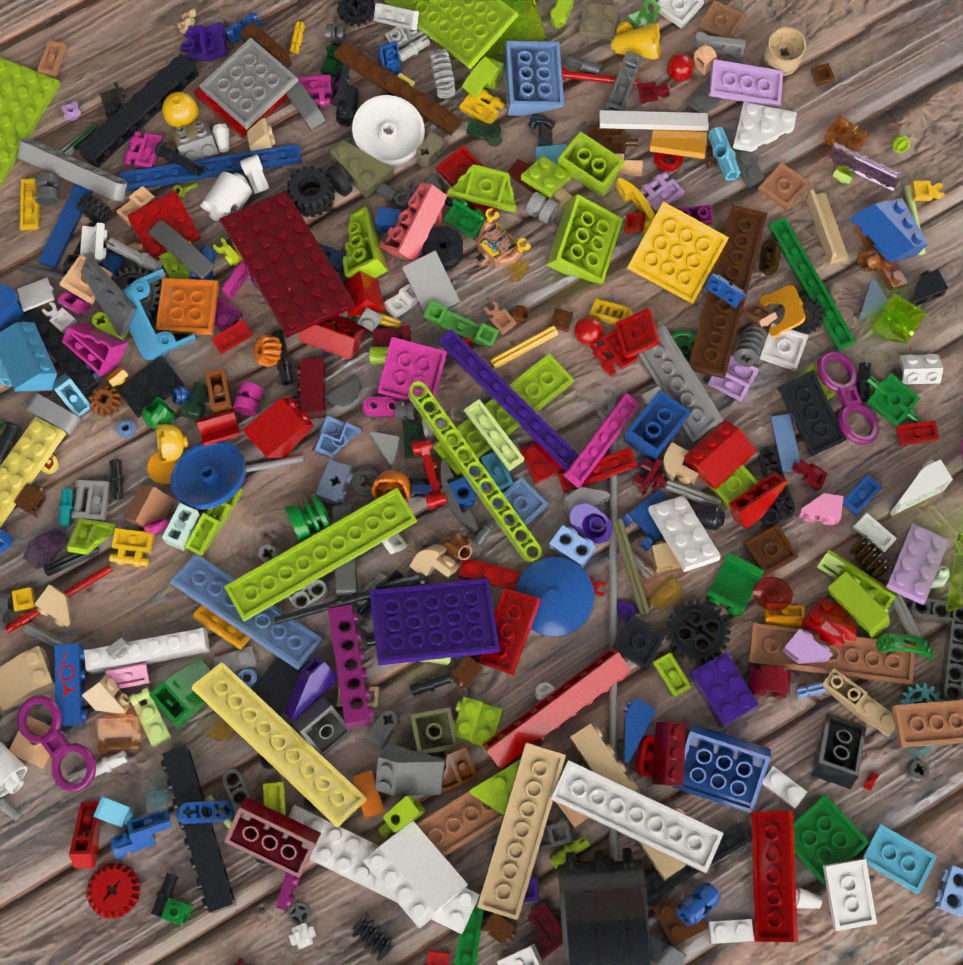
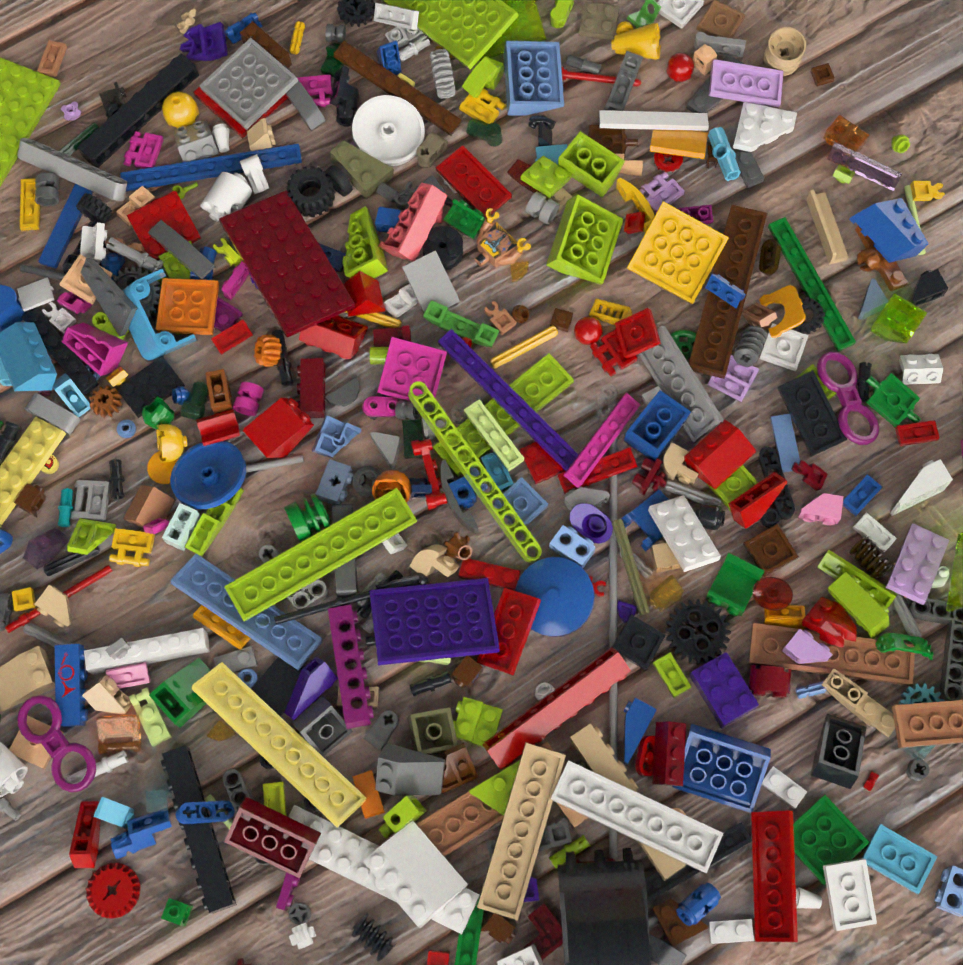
black pin [150,873,179,917] -> none
black pin [155,141,204,176] -> none
light grey plate [357,307,383,332] -> none
lime wing [447,164,517,213] -> none
dark grey pin [471,521,495,547] -> none
dark red plate [638,81,670,104] -> none
nougat tile [758,162,810,211] -> none

